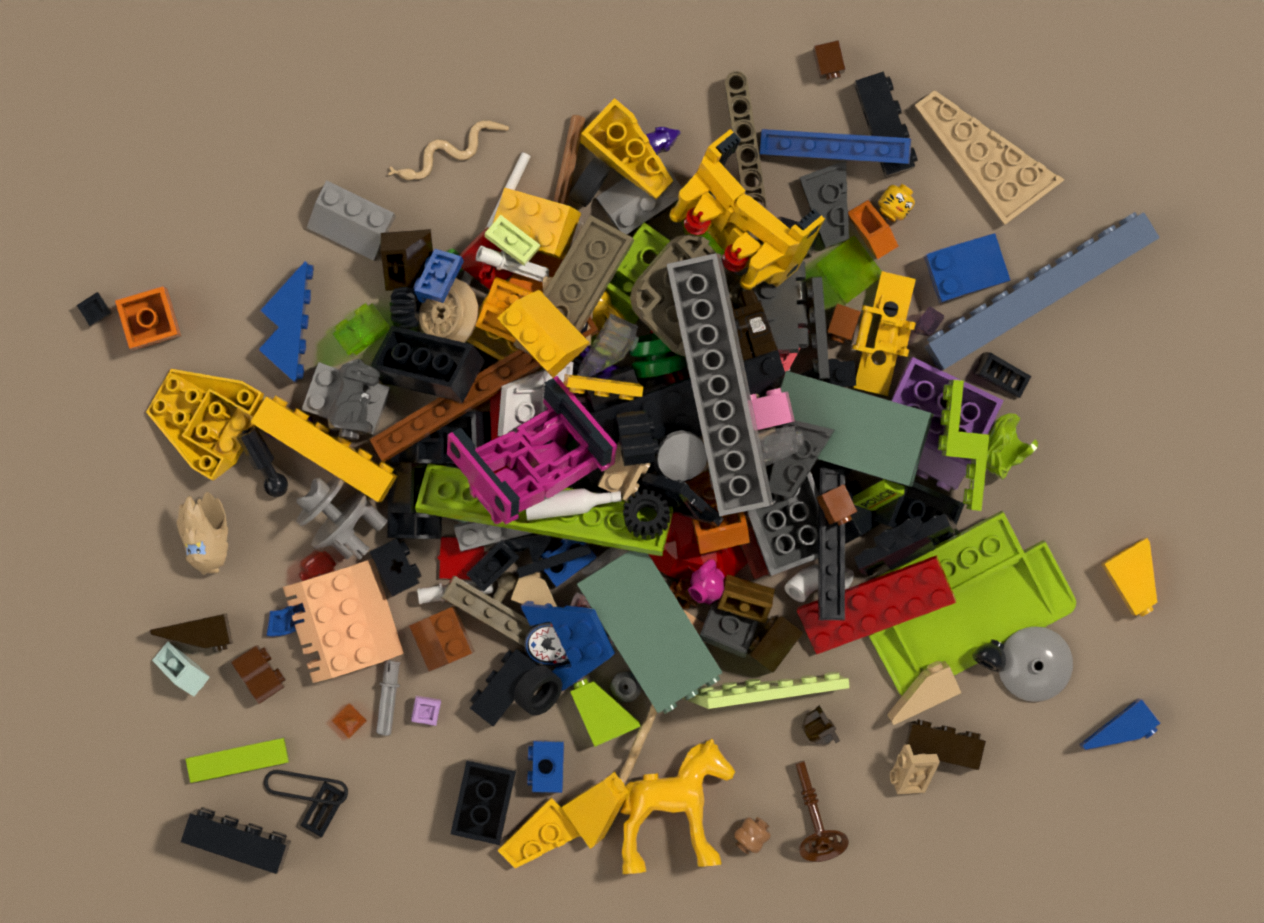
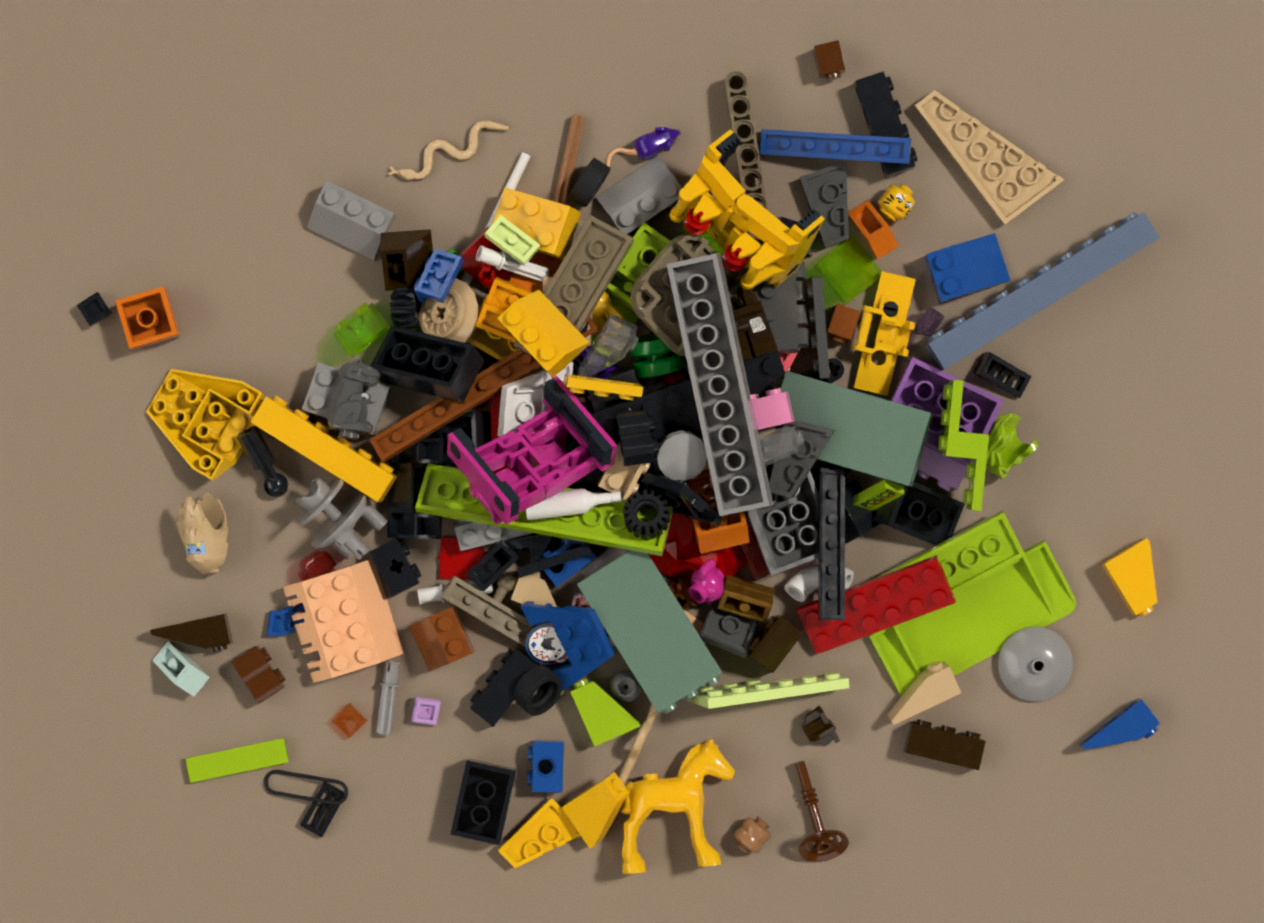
black brick [181,807,291,874] -> none
blue slope [259,261,314,383] -> none
yellow wedge [580,98,673,200] -> none
dark orange brick [816,484,857,526] -> none
black plate [829,361,856,387] -> none
black bracket [854,513,960,576] -> none
tan bracket [890,744,940,794] -> none
black brick [972,639,1006,672] -> none

